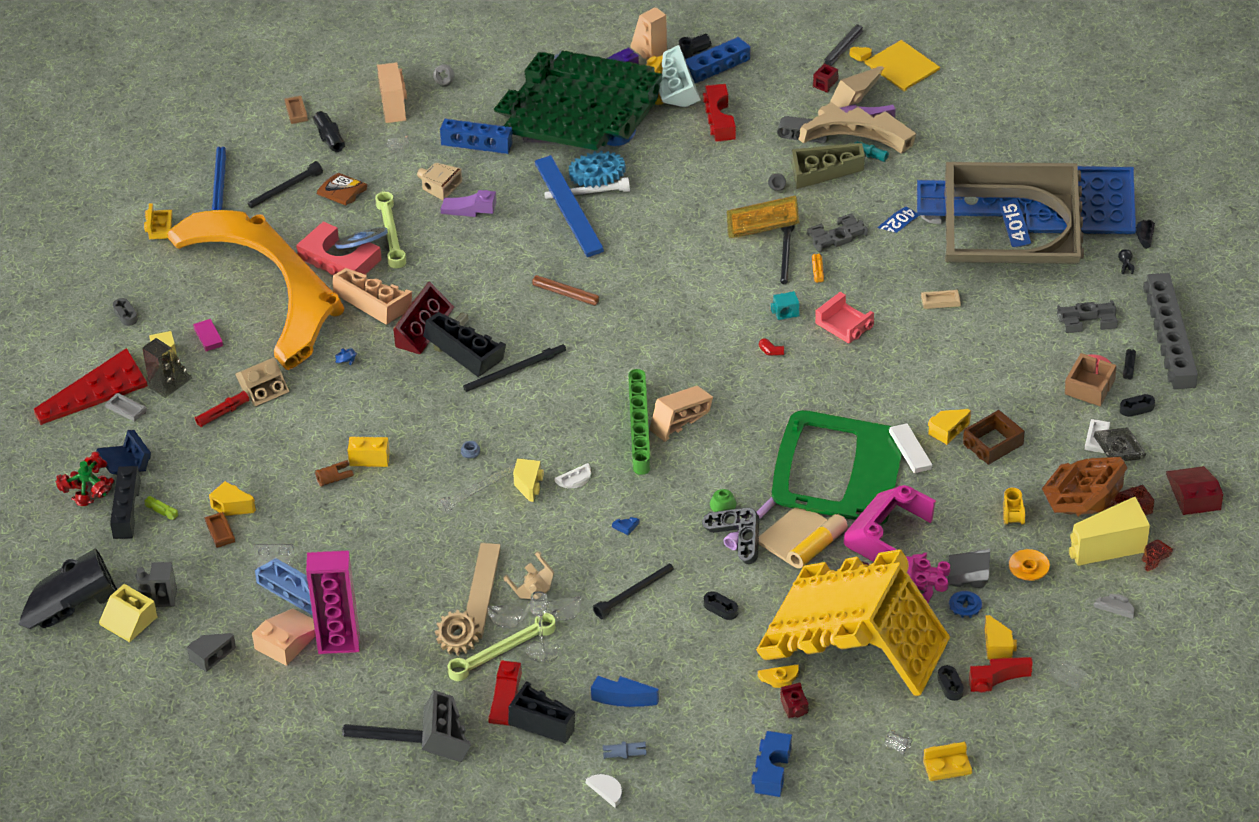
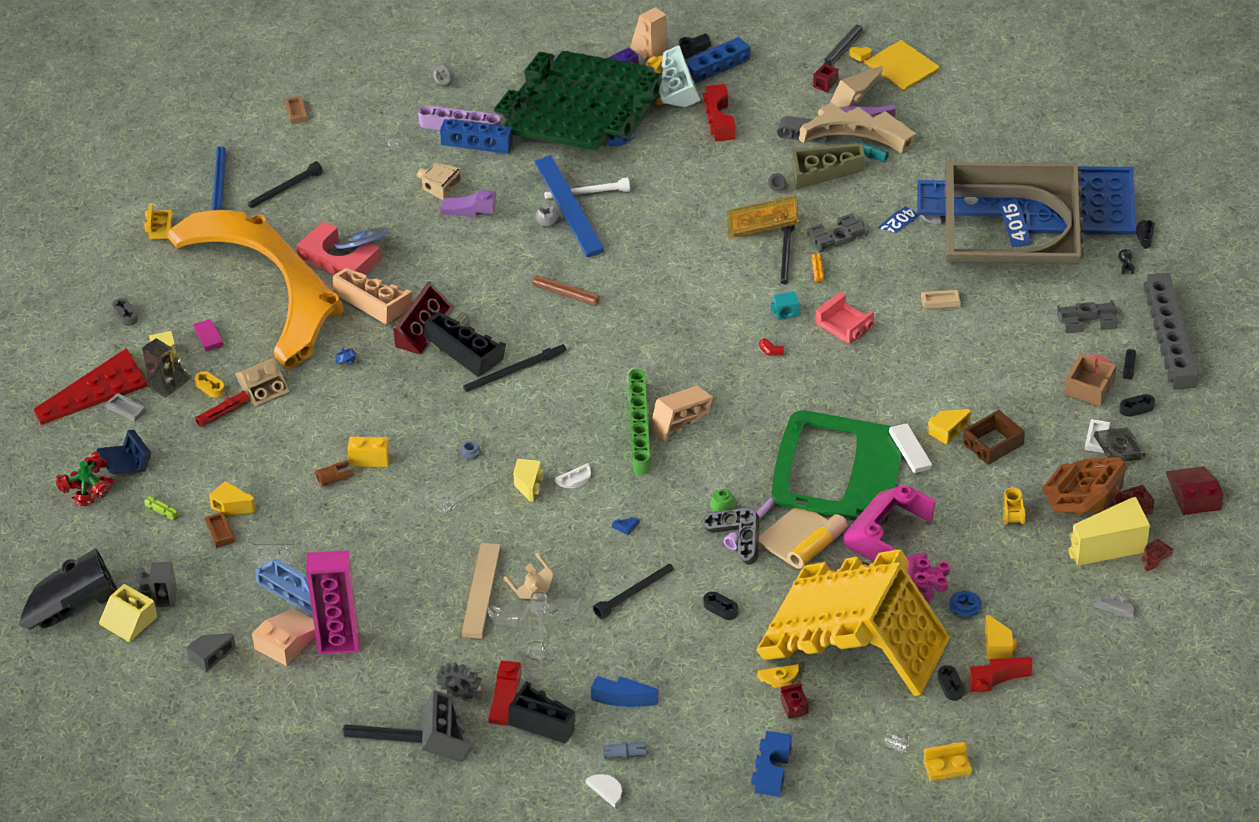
black arch [110,466,141,539] -> none
black piece [313,111,345,153] -> none
dark orange slope [317,173,367,205] -> none
yellowish green piece [375,192,406,268] -> none
light nougat wedge [377,63,407,123] -> none
tan gear [435,610,481,656] -> none
yellowish green piece [448,613,556,681] -> none
dark azure gear [568,151,626,188] -> none
dark grey slope [948,549,990,588] -> none
light orange dish [1009,549,1050,581] -> none
none -> yellow beam [195,371,225,398]
none -> lavender beam [418,106,501,130]
none -> dark grey gear [436,662,482,699]
none -> light grey piece [535,205,558,227]

